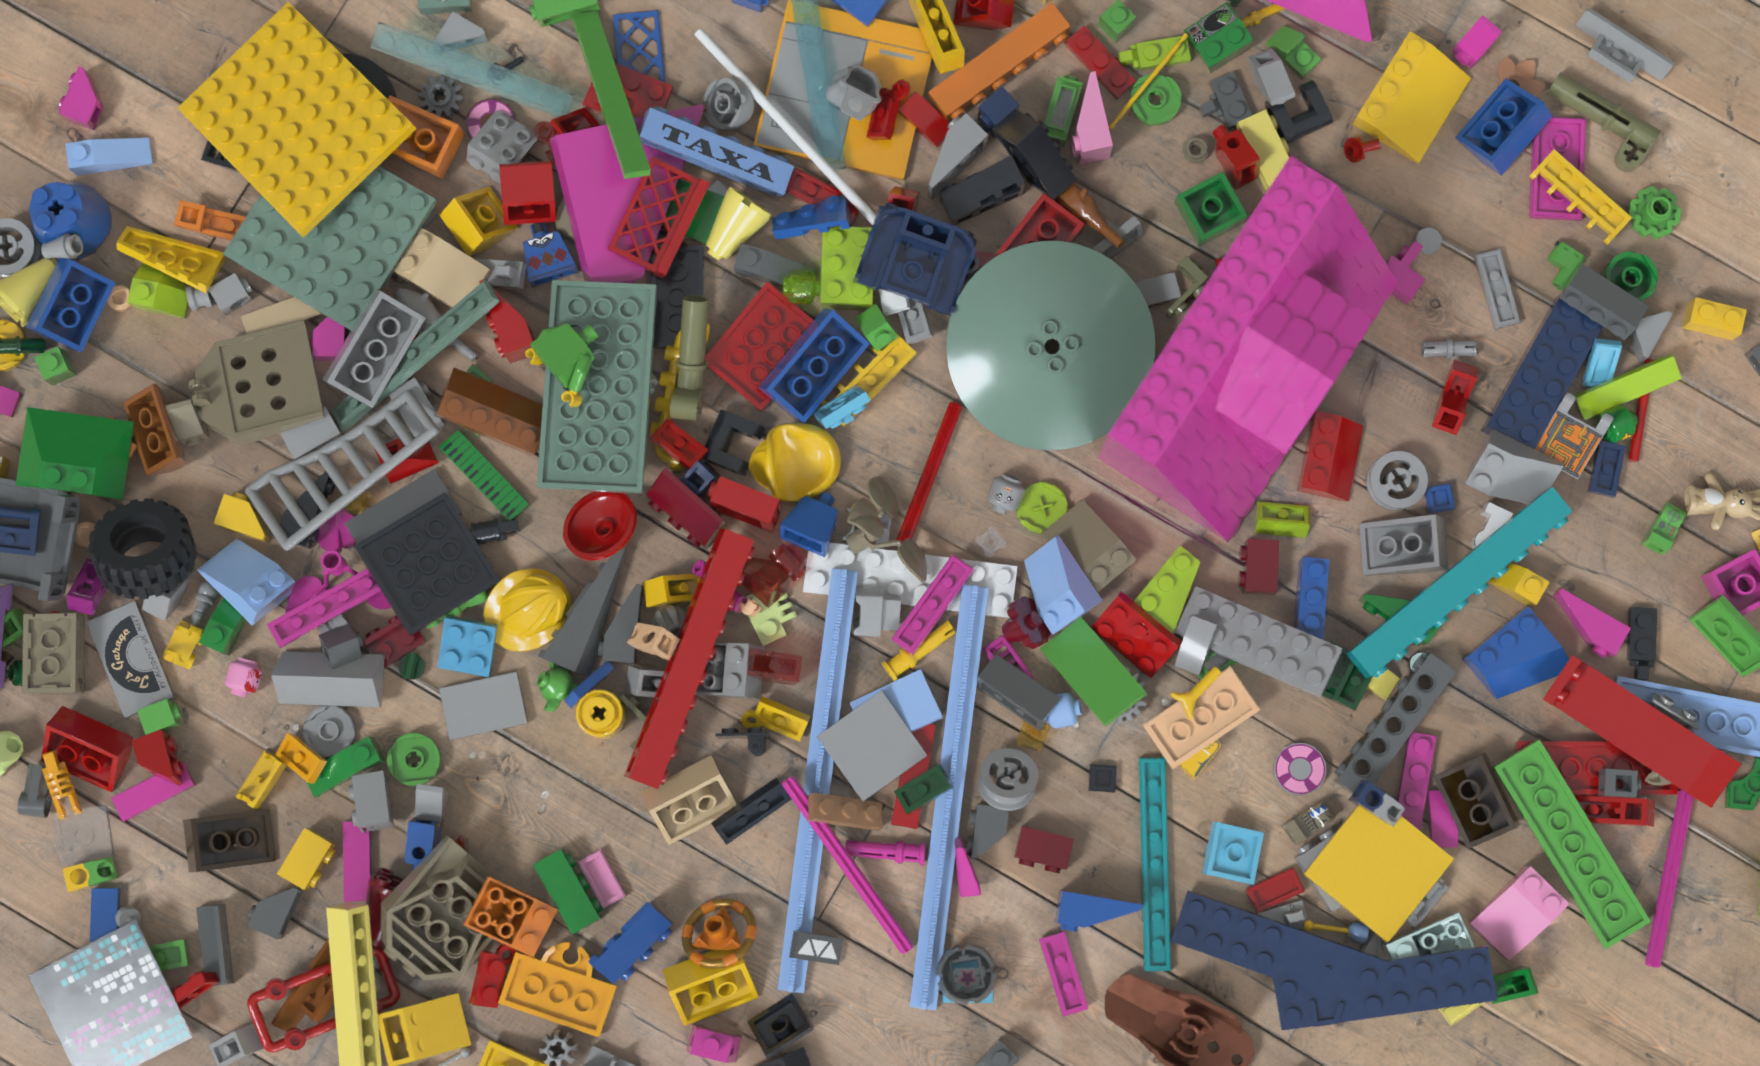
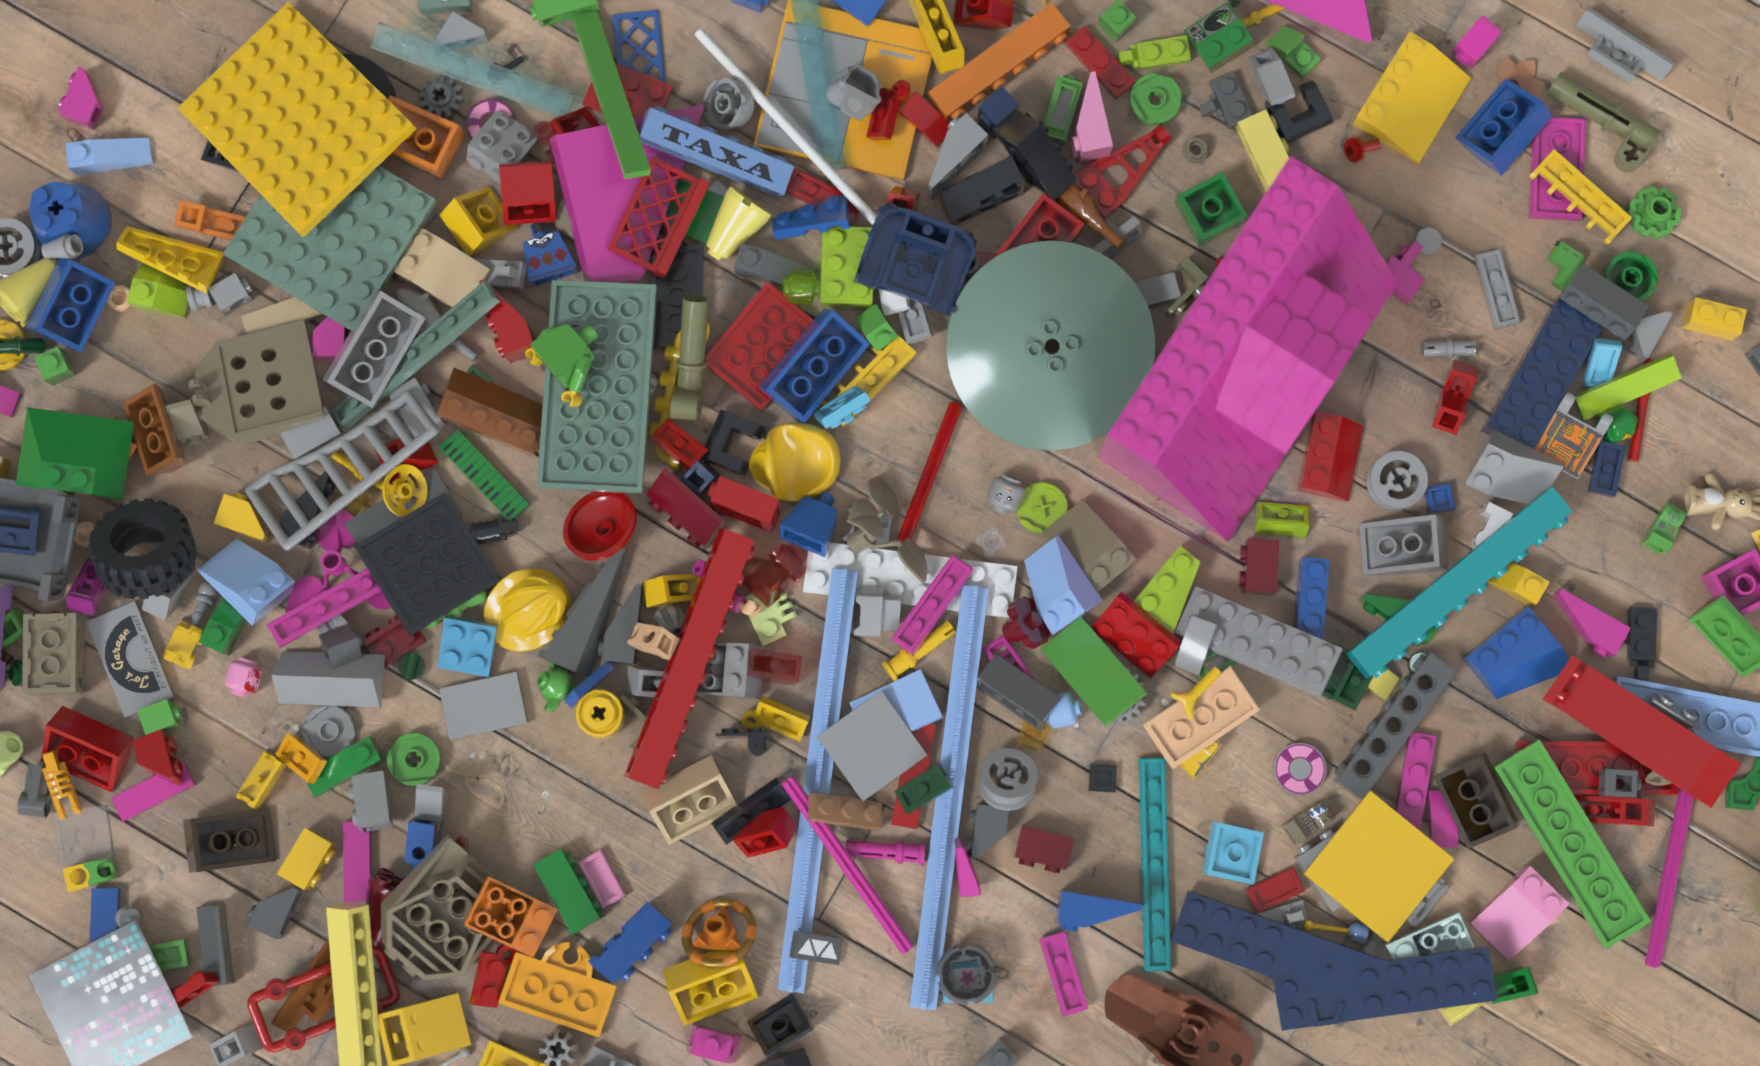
yellow piece [1108,33,1188,130] -> none
red torso [1212,124,1260,190] -> none
leg [1349,780,1405,827] -> none
none -> yellow dish [332,450,428,517]
none -> red slope [732,807,798,858]
none -> red plate [1073,124,1172,219]

